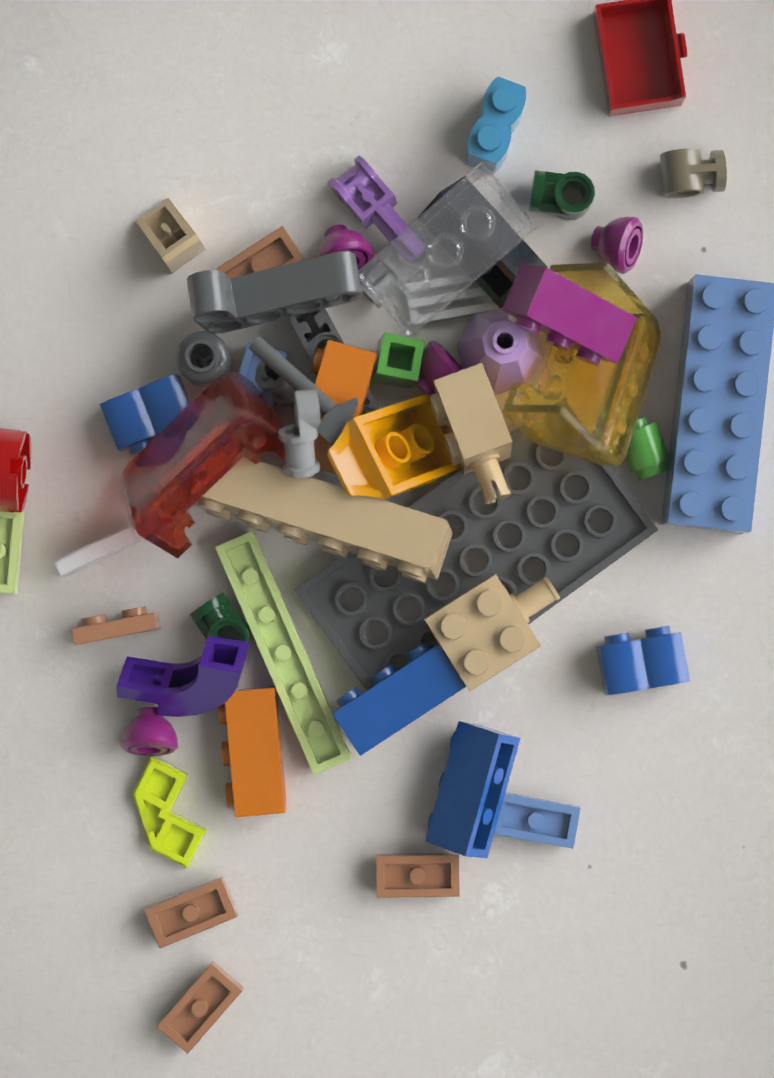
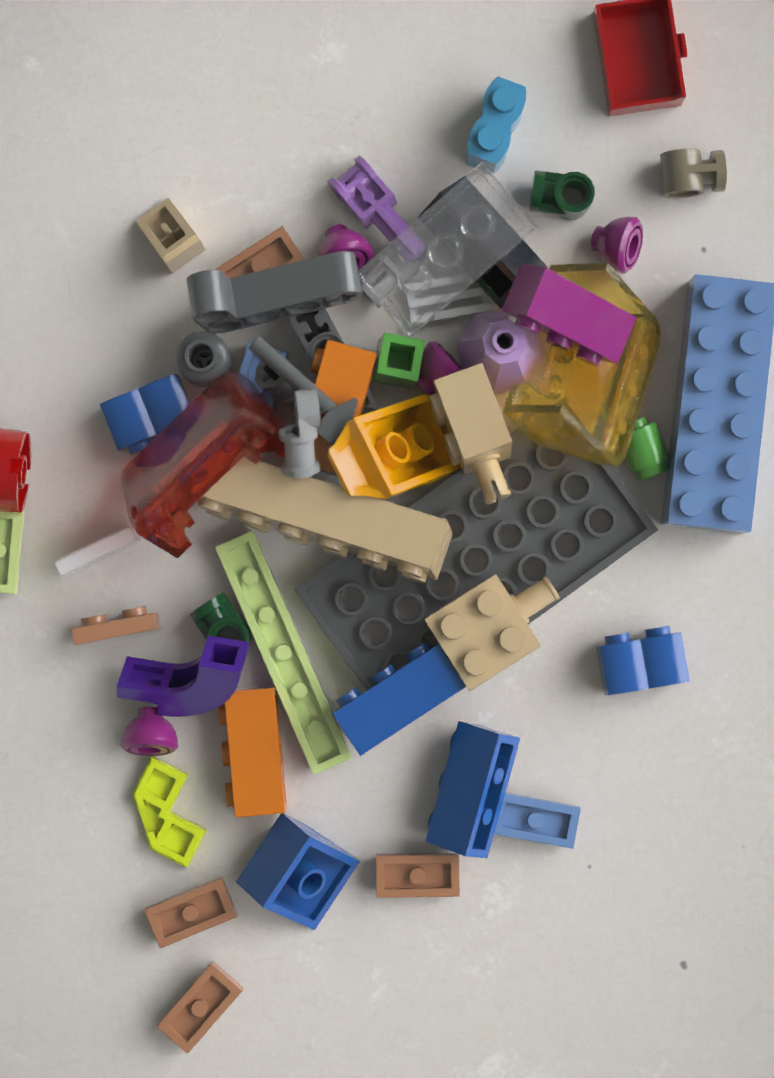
none -> blue slope [236,813,360,930]

